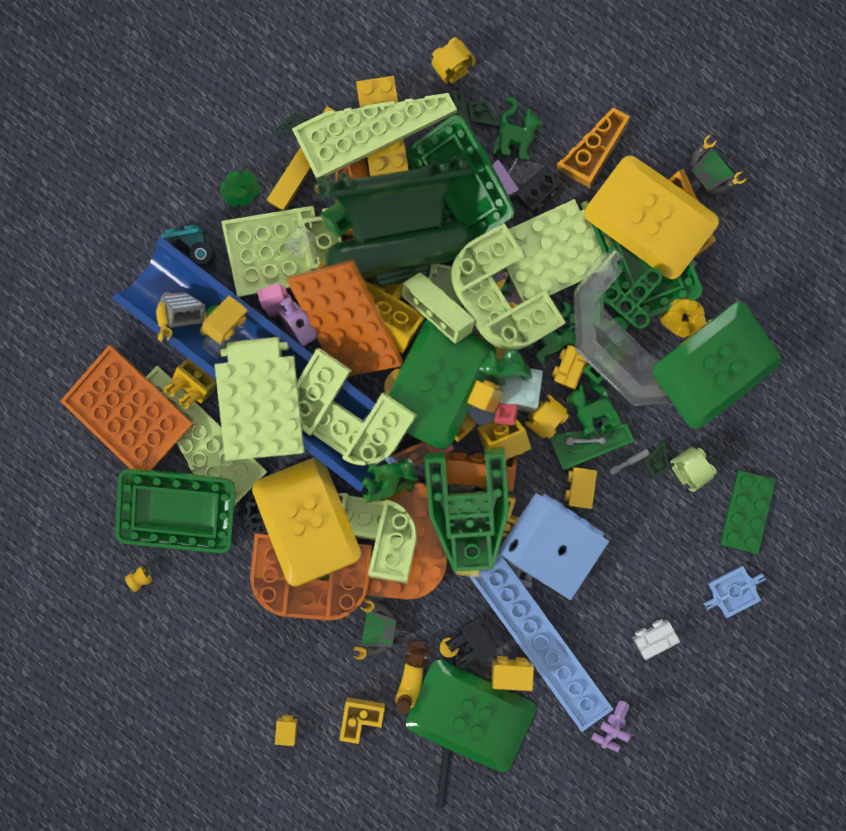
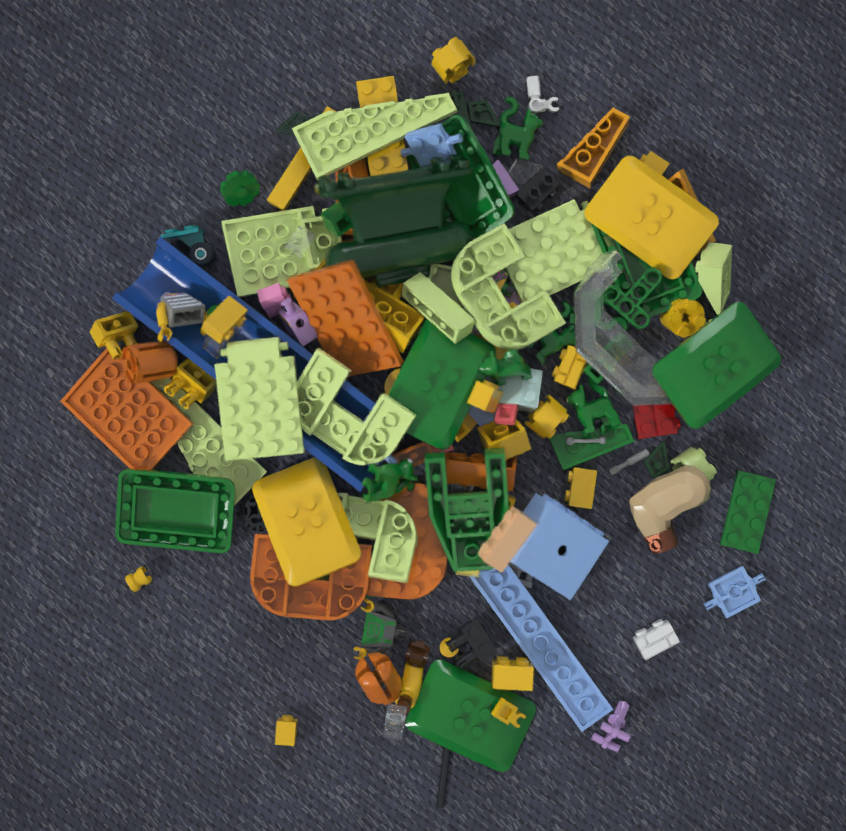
yellow brick [339,697,385,744] -> none
torso [688,134,747,195] -> none
none -> yellow brick [90,311,138,360]
none -> orange cylinder [122,340,178,384]
none -> orange cylinder [355,652,403,705]
none -> clear brick [382,704,407,741]
none -> light blue plate [401,123,463,166]
none -> light nougat brick [478,506,537,573]
none -> yellow plate [491,697,526,728]
none -> white bar [526,76,559,114]
none -> tan piece [629,465,711,554]
none -> red plate [632,396,680,439]
none -> yellow brick [640,151,670,175]
none -> yellowish green slope [695,242,732,314]

